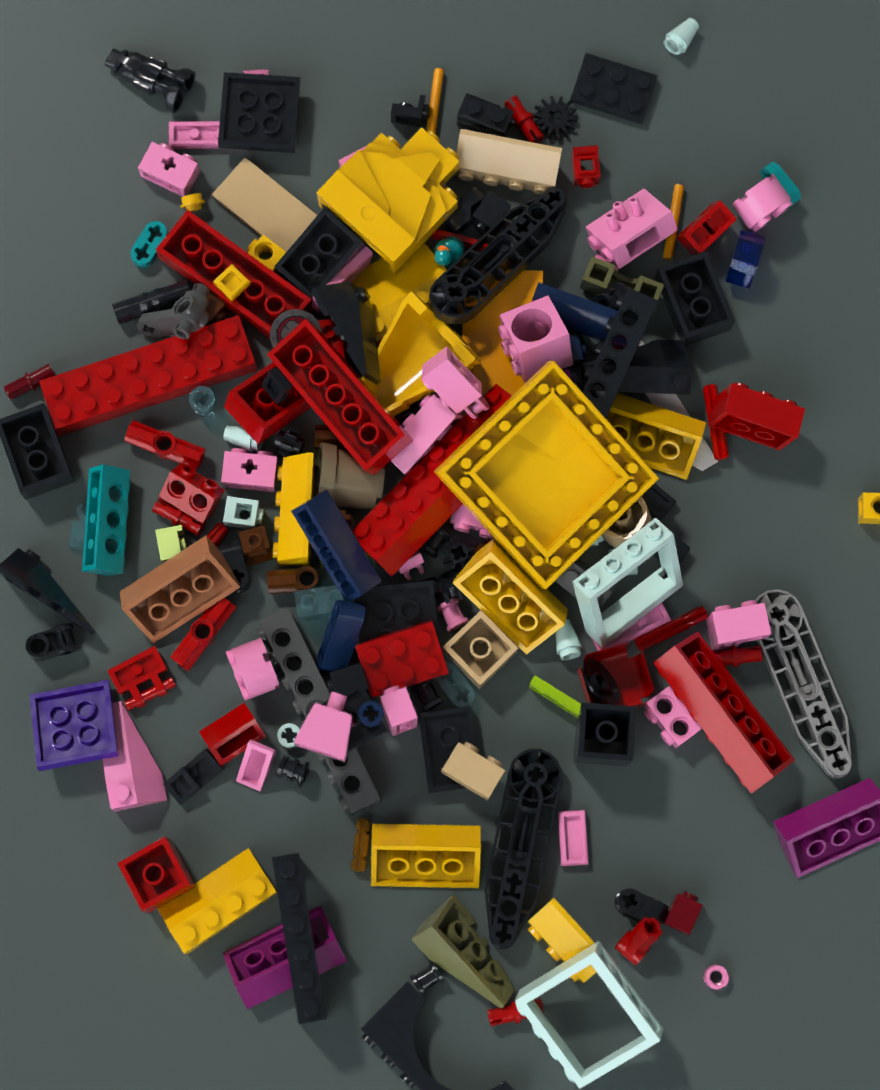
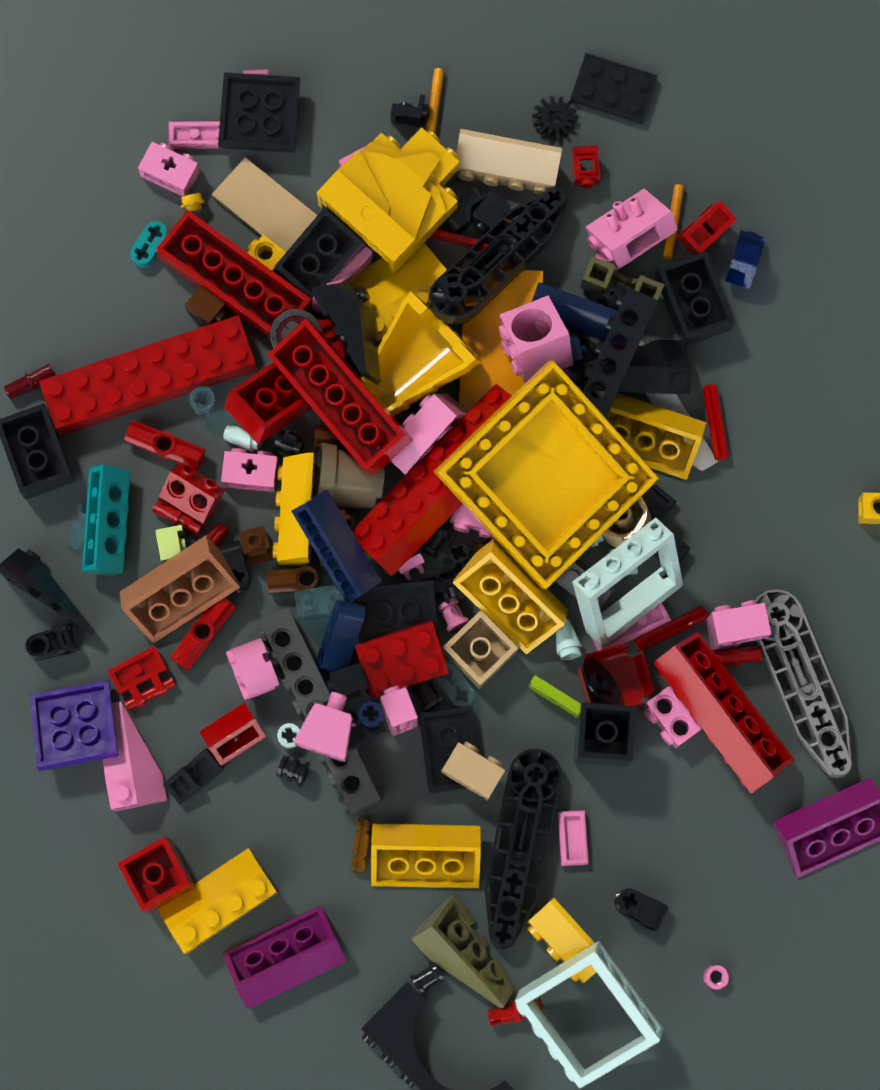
black piece [105,48,195,113] -> none
black axle [112,280,190,325] -> none
dark grey piece [137,283,210,339] -> none
yellow tile [213,264,250,302] -> none
light aqua brick [223,496,264,529] -> none
bright pink slope [236,739,277,791] -> none
black plate [261,367,293,405] -> none
black arch [272,853,326,1024] -> none
bright pink brick [422,347,490,419] -> none
teal animal [435,236,465,269] -> none
black brick [457,93,514,137] -> none
red pin [504,95,544,143] -> none
red piece [614,917,662,966] -> none
dark red brick [662,891,703,935] -> none
light aqua cone [664,18,699,55] -> none
red brick [708,383,805,451] -> none
bright pink brick [732,174,792,233] -> none
teal beam [760,162,801,207] -> none

